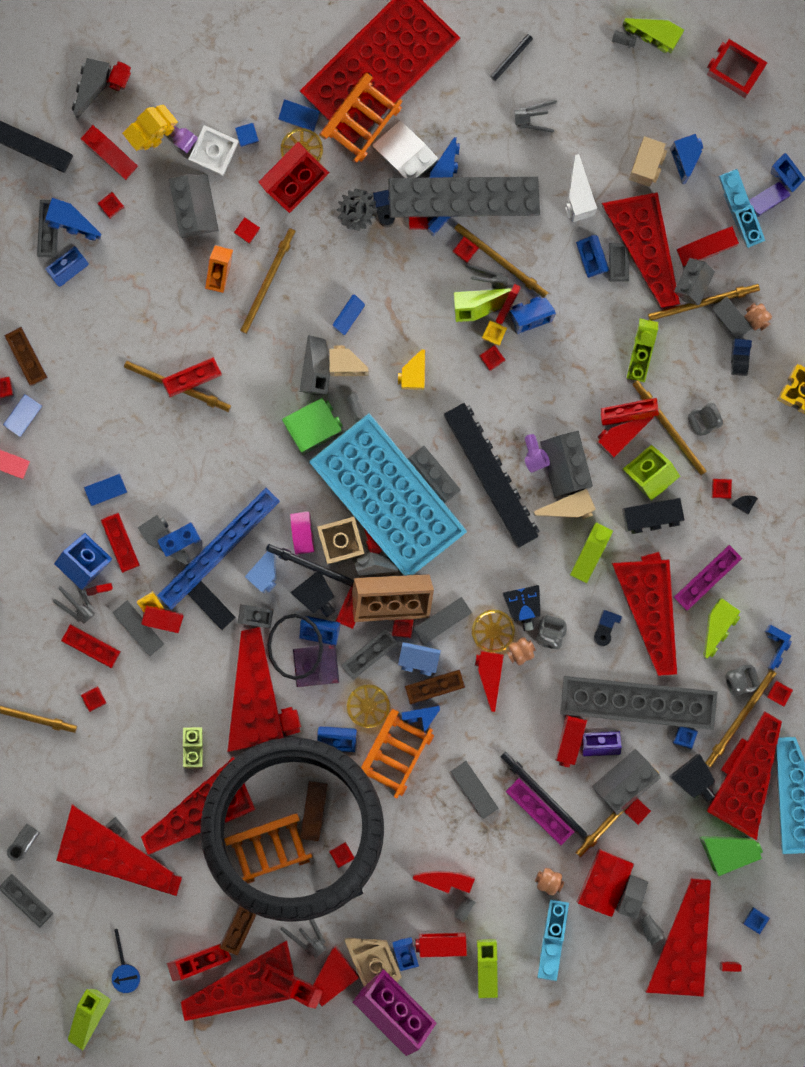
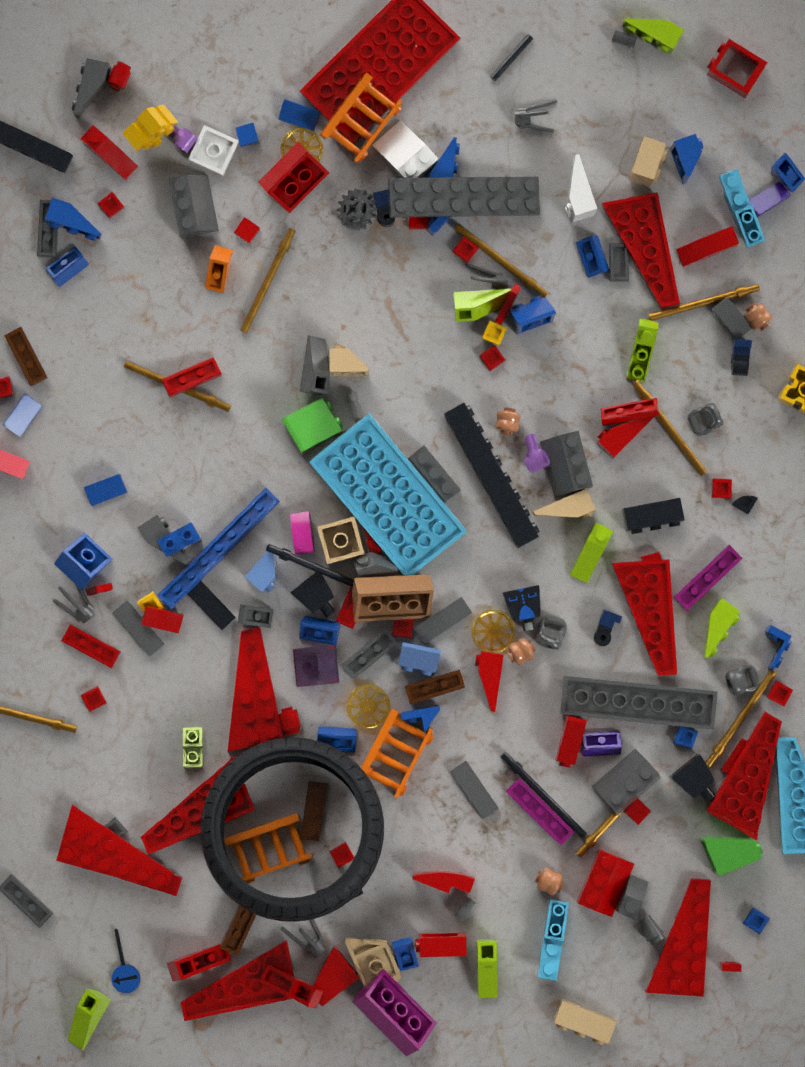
dark grey piece [7,823,40,861] -> none
red tile [101,513,140,573] -> none
black piece [267,614,323,680] -> none
blue slope [332,294,365,335] -> none
yellow slope [398,349,425,390] -> none
lime slope [623,444,681,501] -> none
dark grey brick [674,258,715,305] -> none
none -> nougat piece [495,407,521,436]
none -> tan brick [553,998,617,1045]

